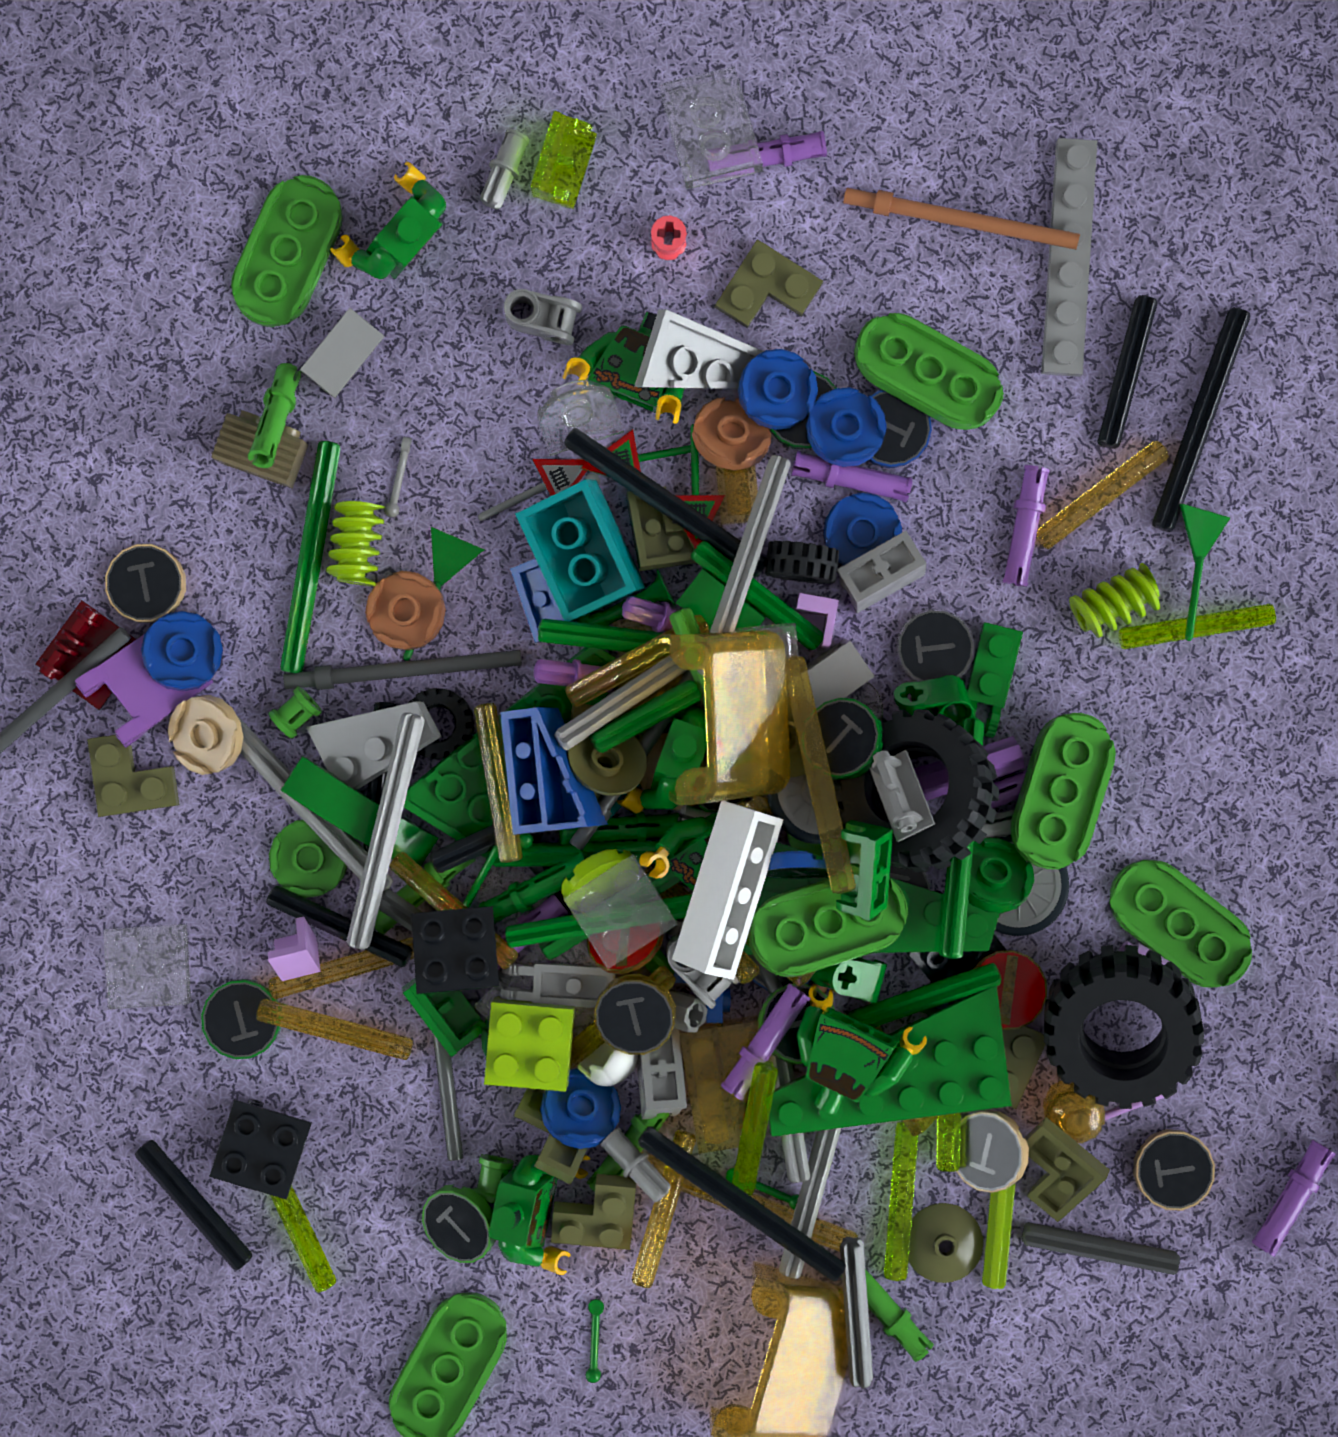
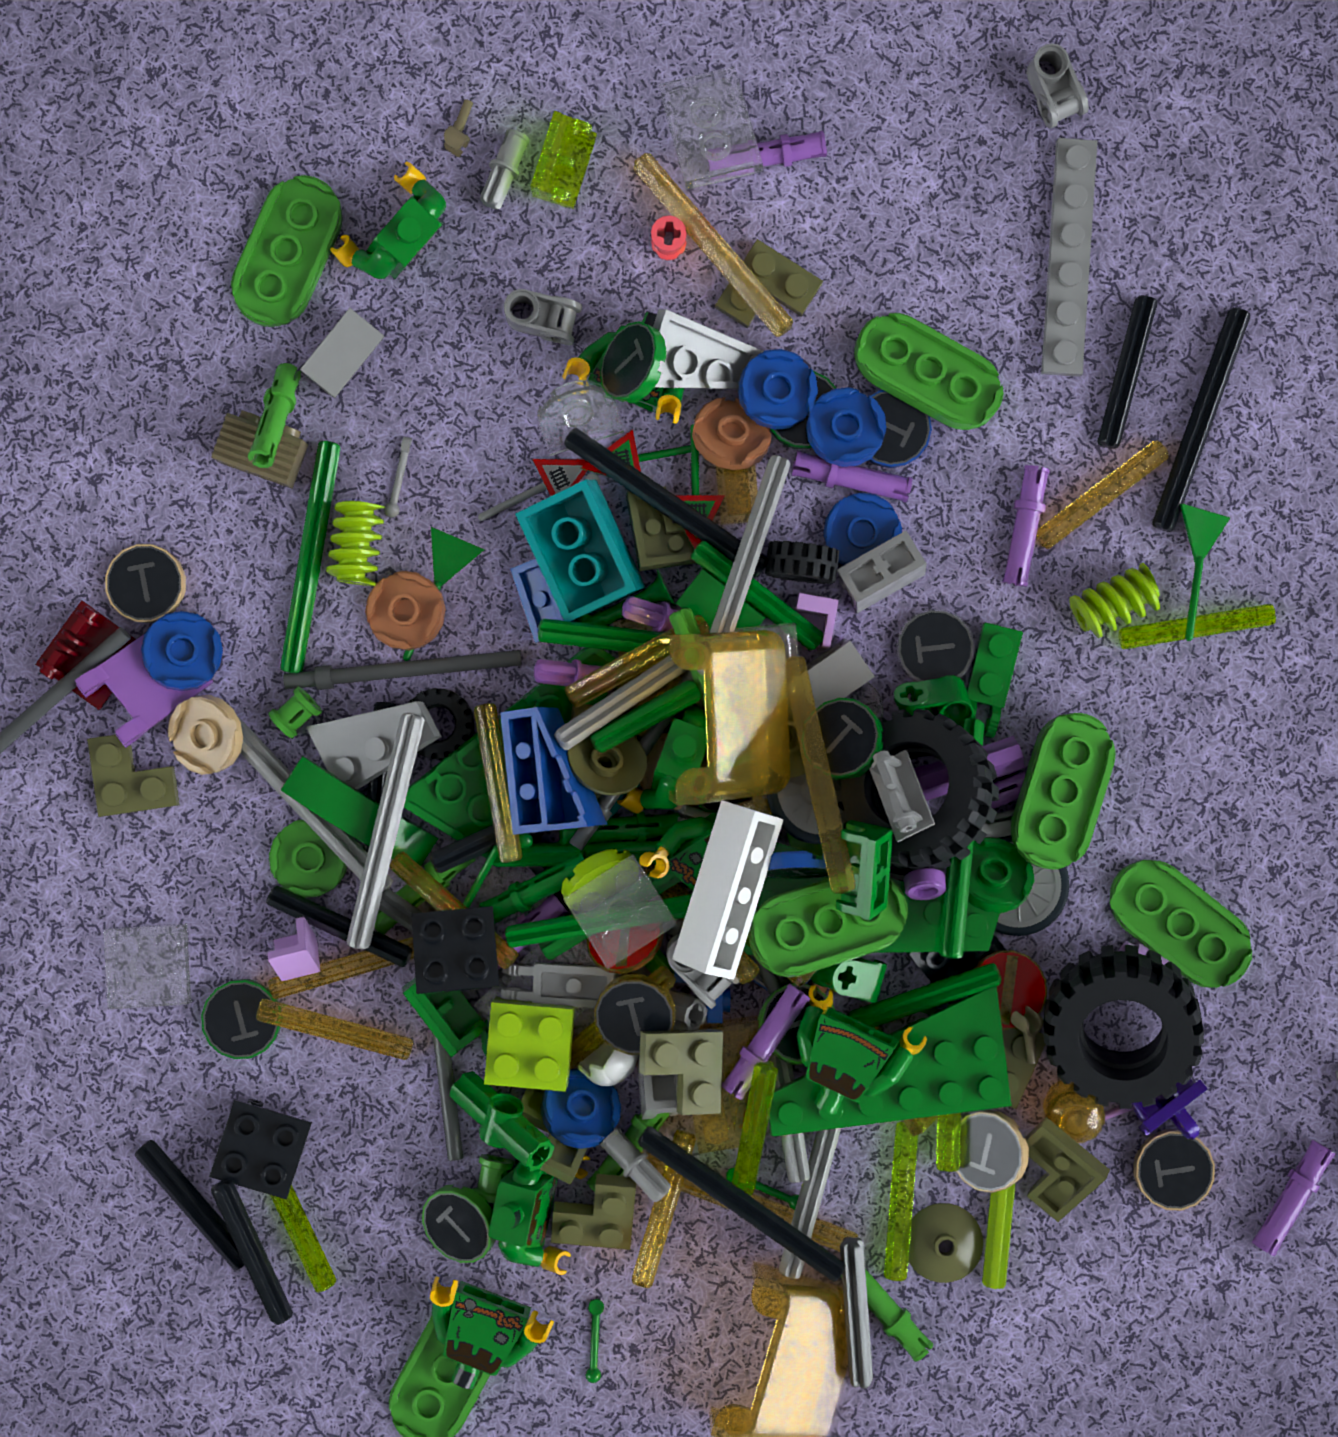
nougat bar [843,188,1080,250] -> none
dark grey axle [1022,1222,1180,1275] -> none
none -> black axle [211,1179,293,1325]
none -> torso [430,1276,554,1389]
none -> dark tan hand [444,99,473,157]
none -> green piece [449,1071,555,1172]
none -> tile [600,321,666,403]
none -> clear yellow axle [633,153,793,337]
none -> olive plate [639,1029,723,1115]
none -> medium lavender tile [904,868,946,900]
none -> dark tan hand [1011,1006,1044,1064]
none -> light grey piece [1026,43,1089,129]
none -> dark purple hips [1132,1079,1208,1140]

